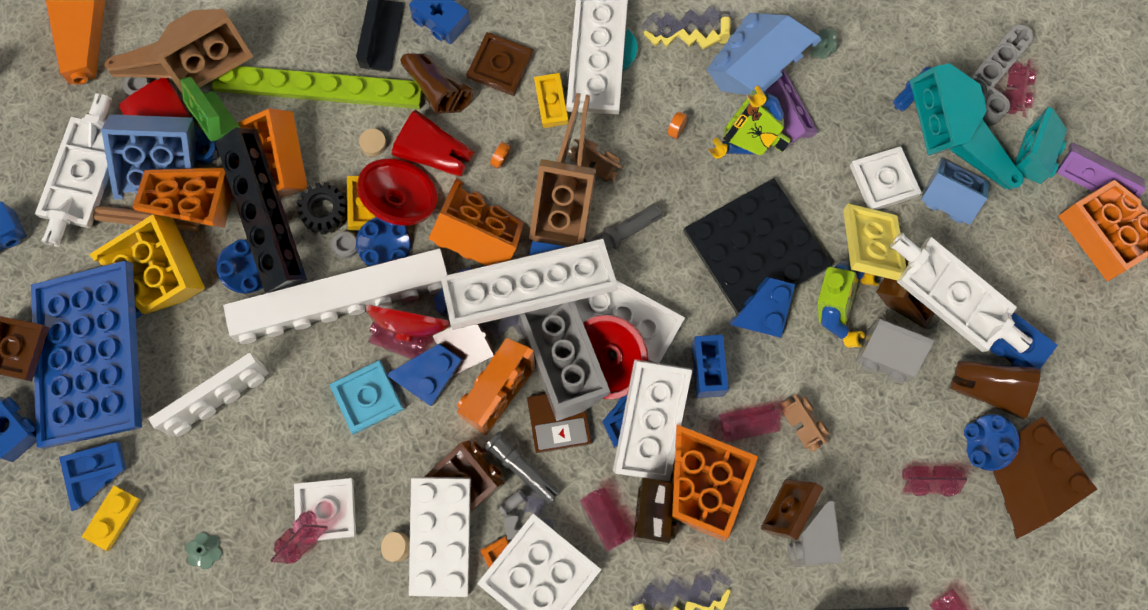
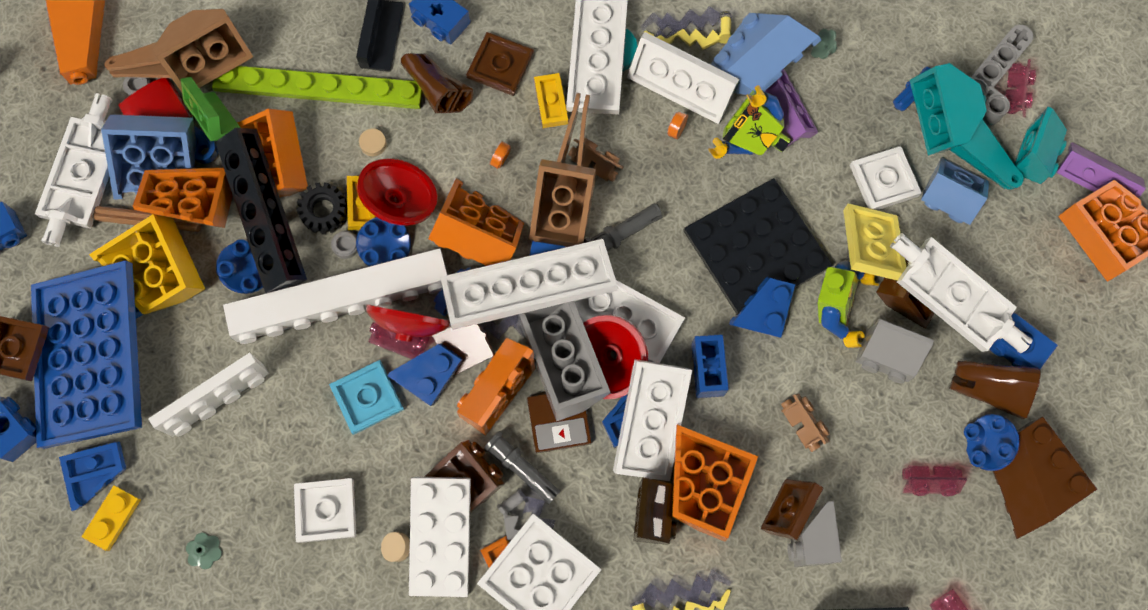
clear pink hinge [270,510,328,564] -> none
red piece [391,110,475,177] -> none
clear pink hinge [580,487,632,552] -> none
clear pink hinge [718,404,780,442] -> none
none -> white plate [627,32,739,124]

